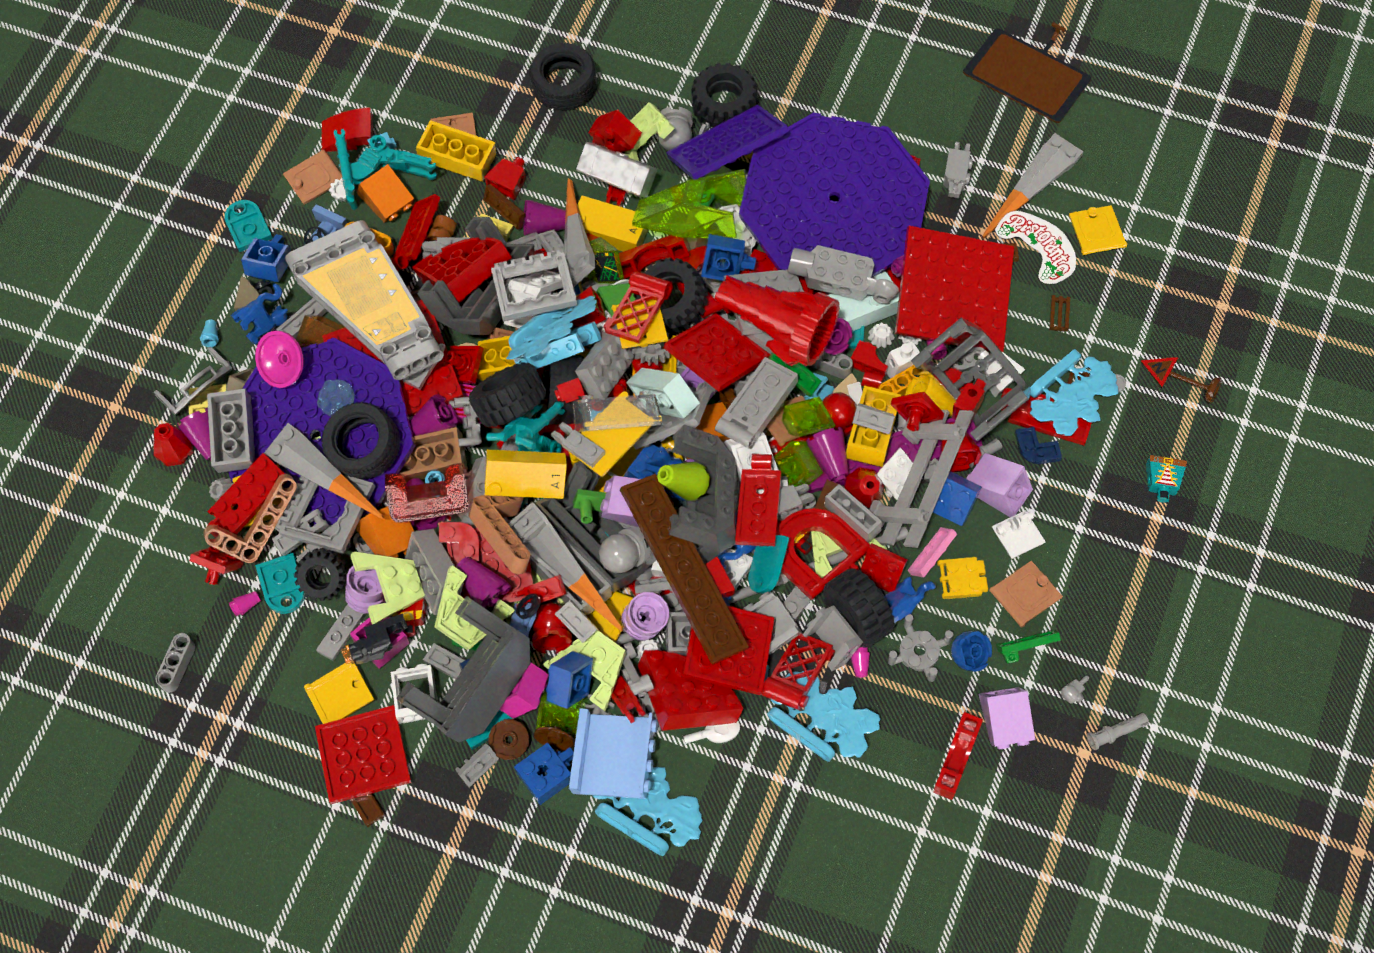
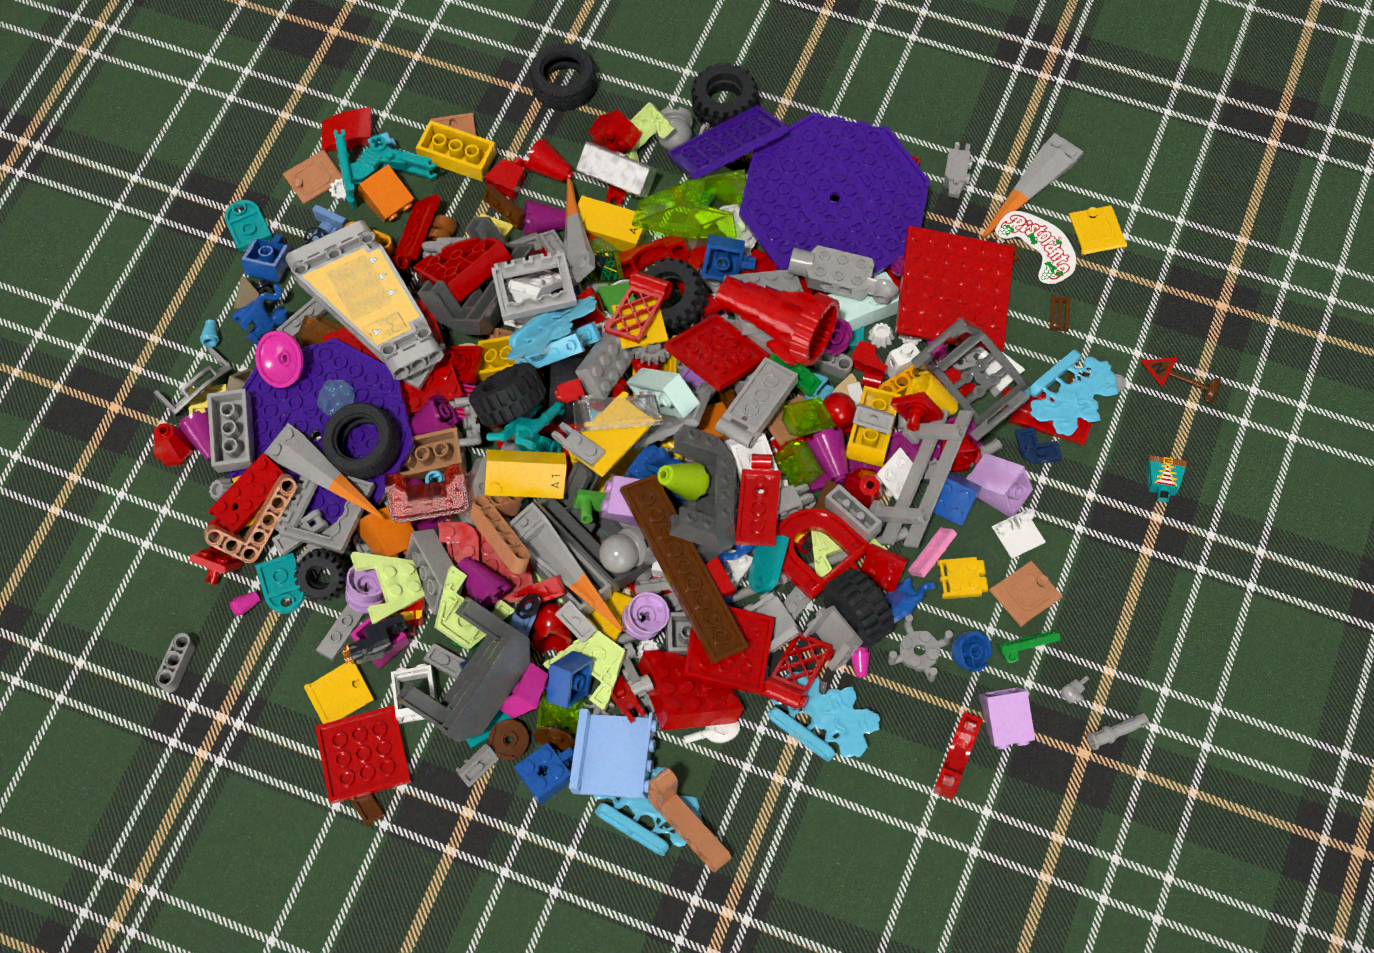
red torso [952,378,986,427] -> none
reddish brown piece [963,22,1092,123] -> none
none -> red cone [523,137,574,183]
none -> nougat beam [648,767,731,872]

